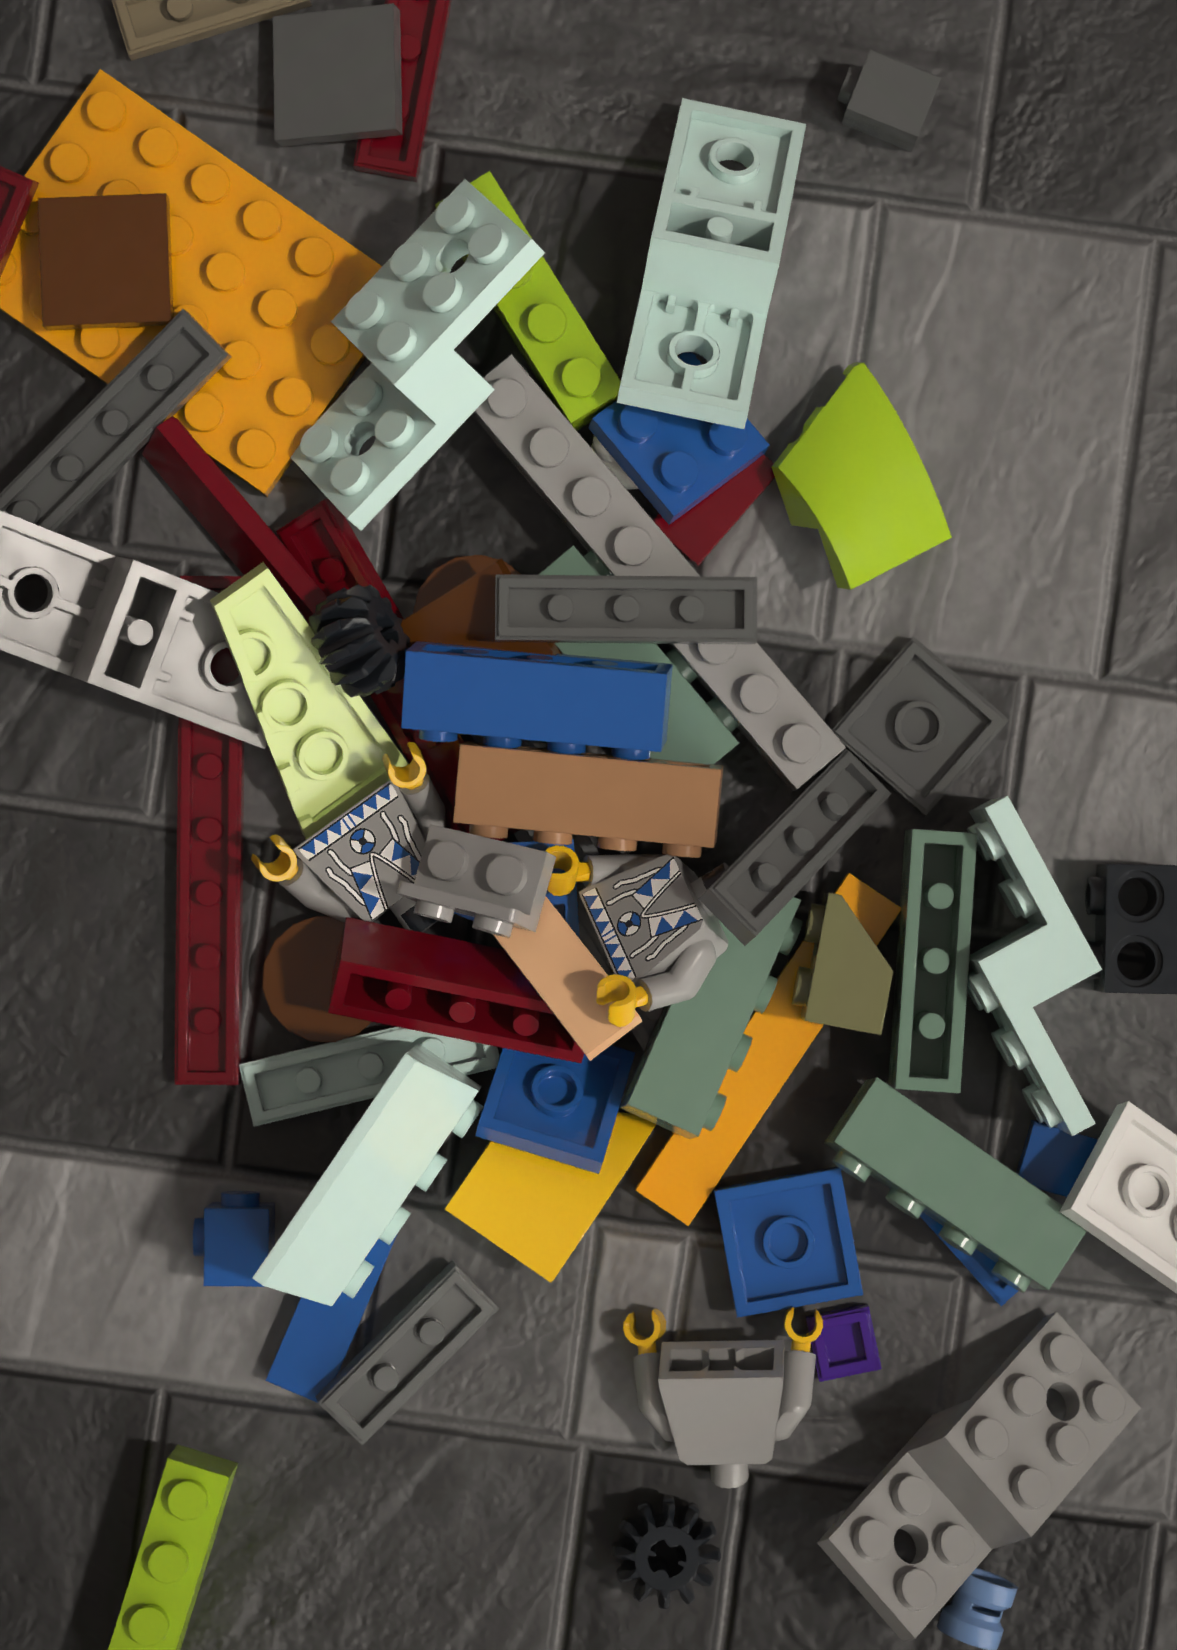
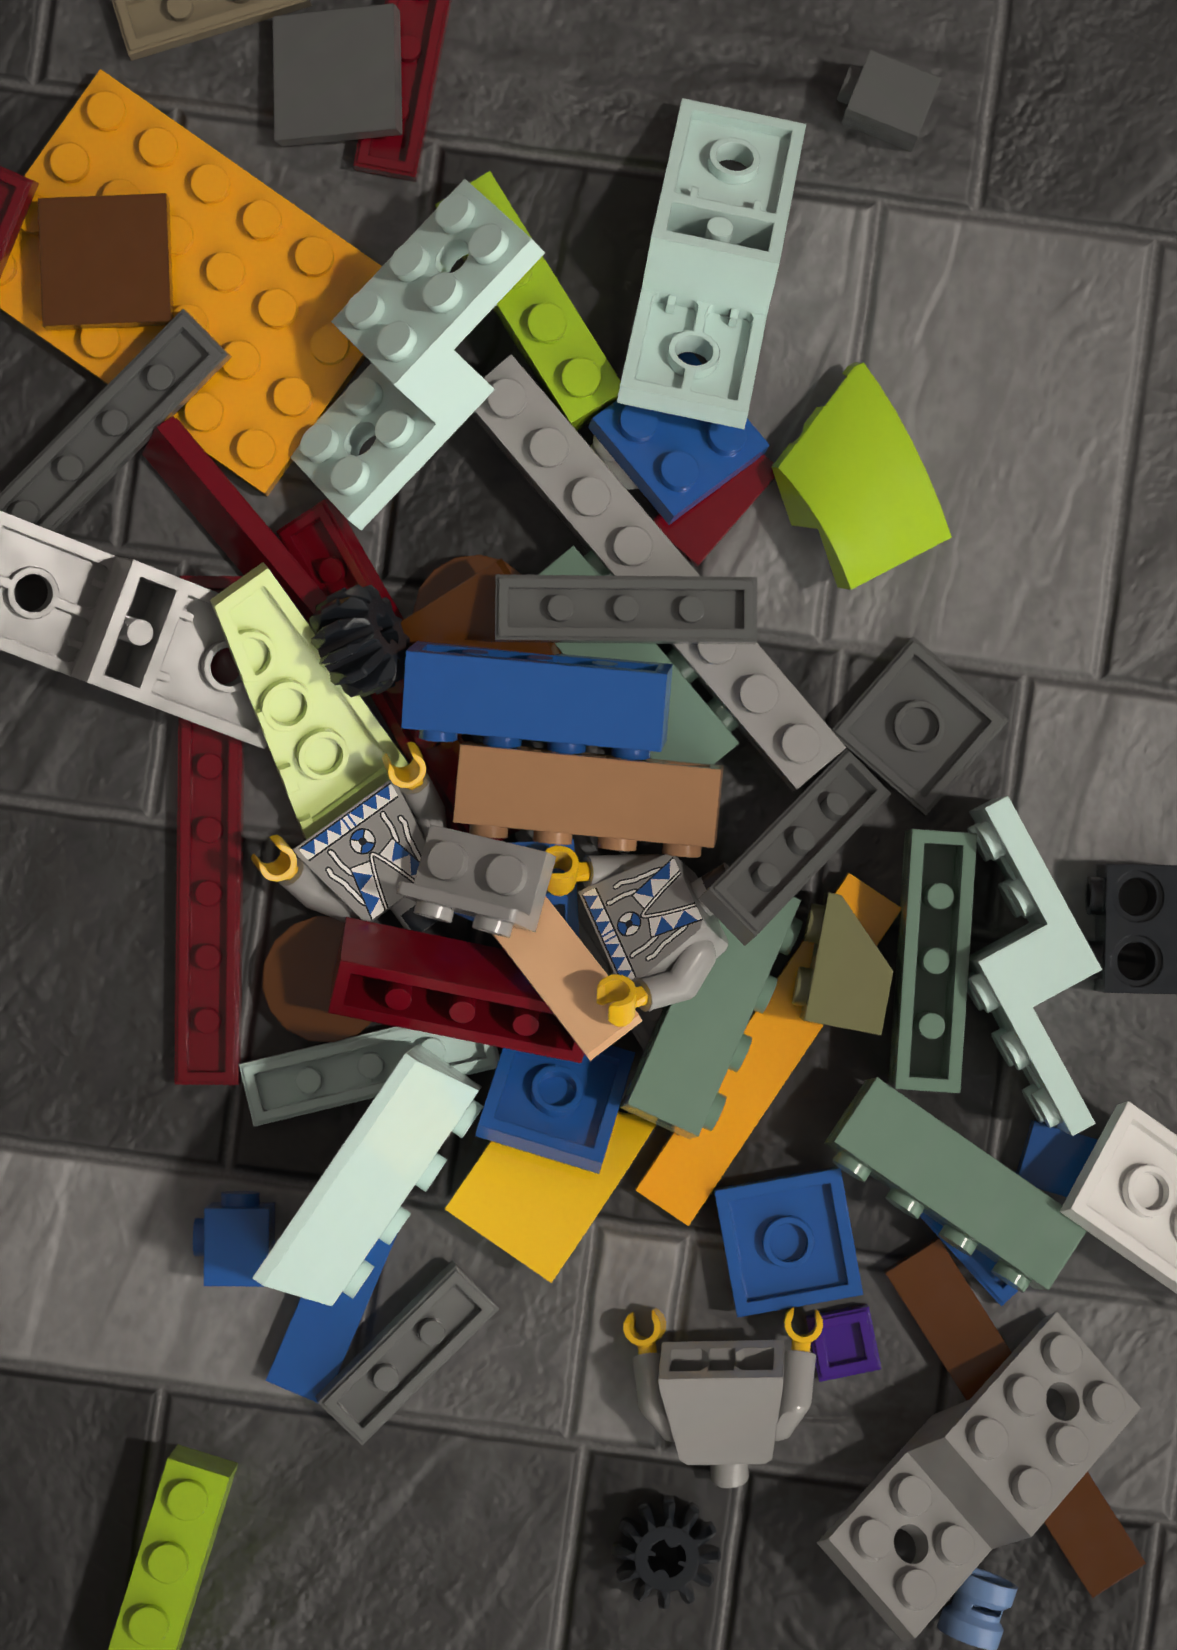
none -> reddish brown tile [884,1237,1146,1598]

